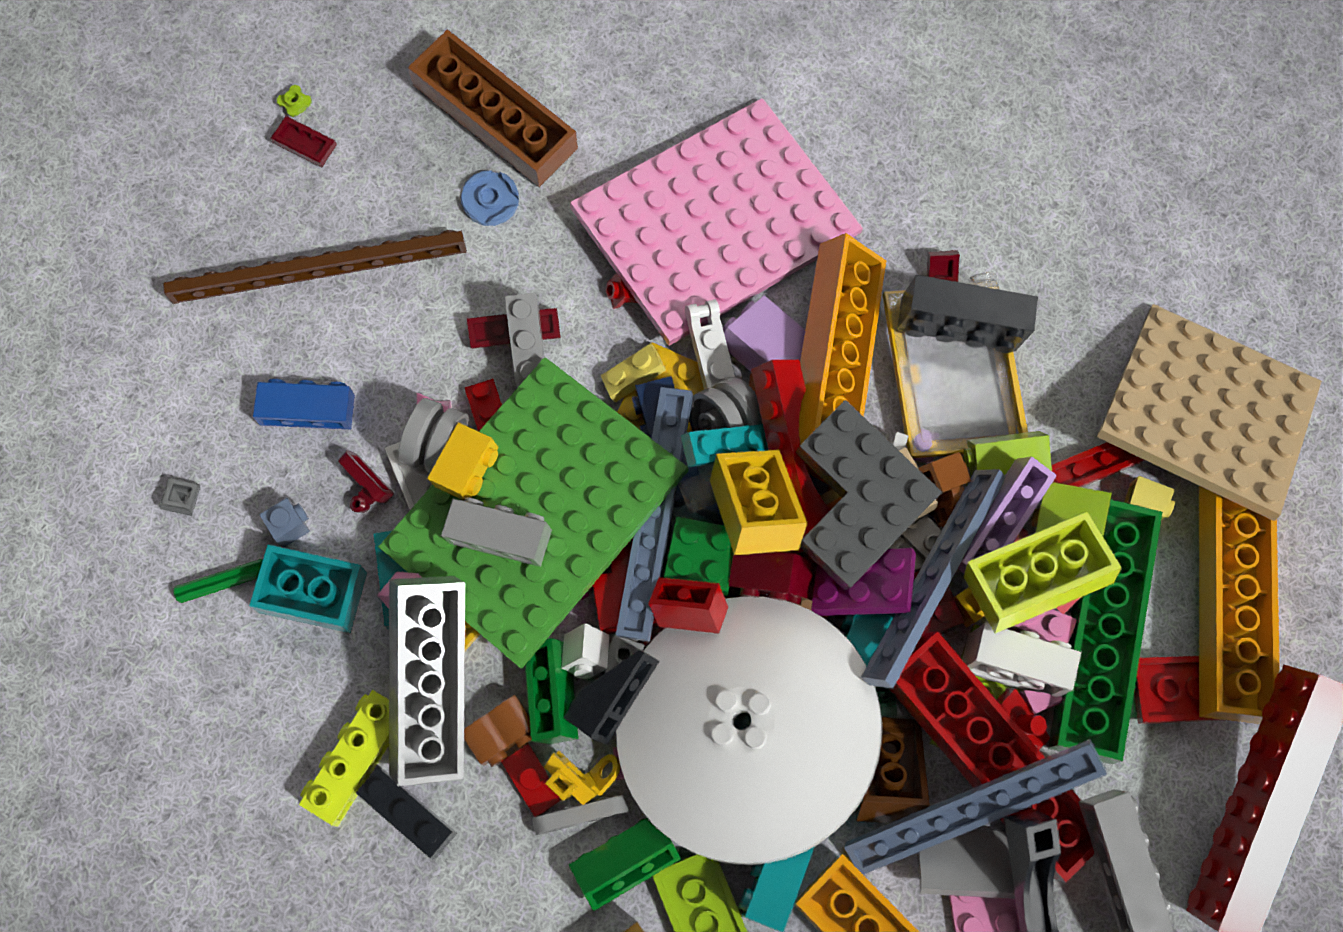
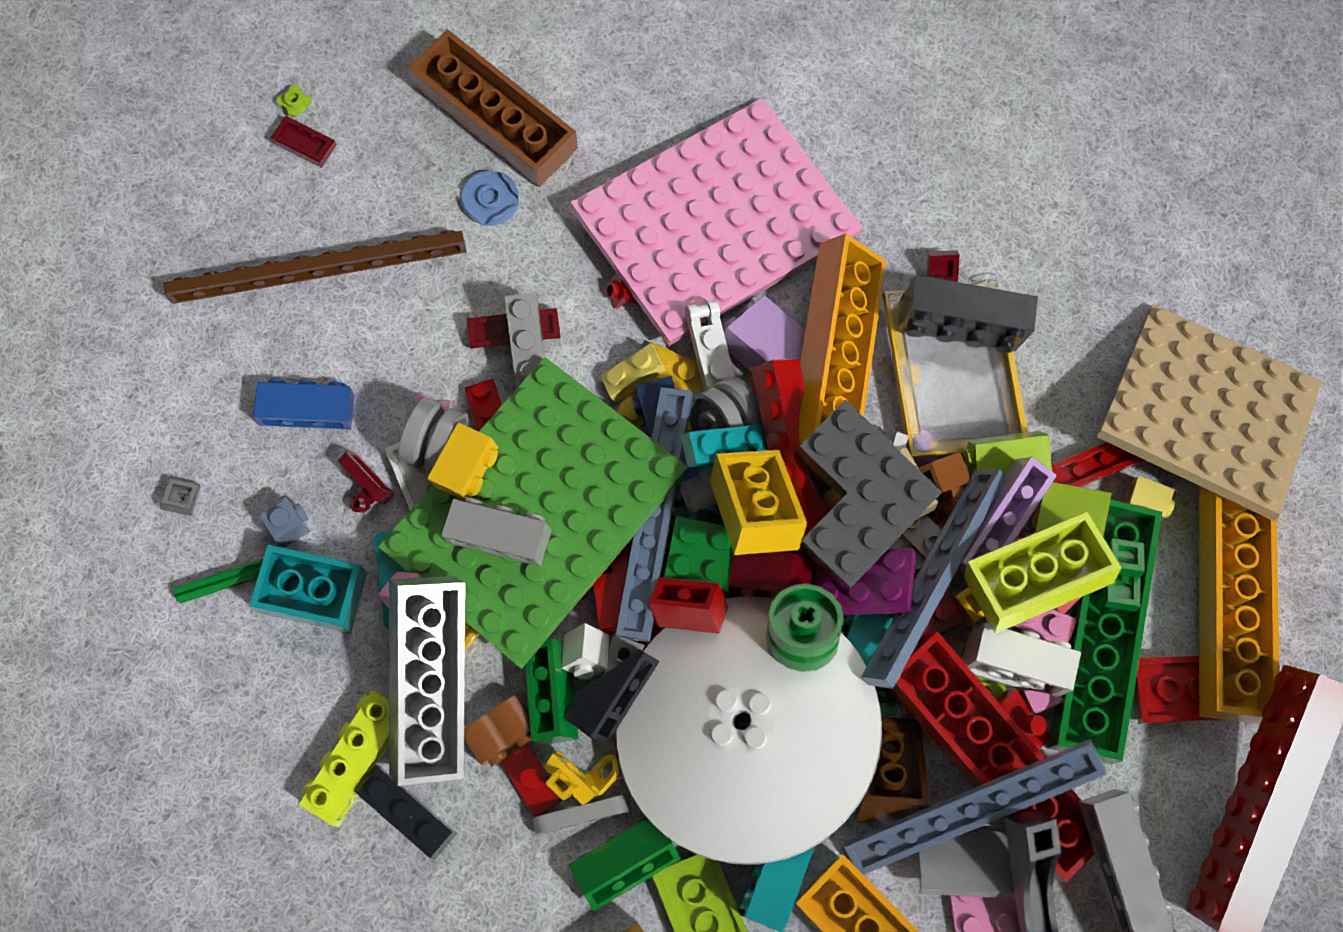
none -> green wheel [766,584,844,672]
none -> green slope [1104,538,1144,612]

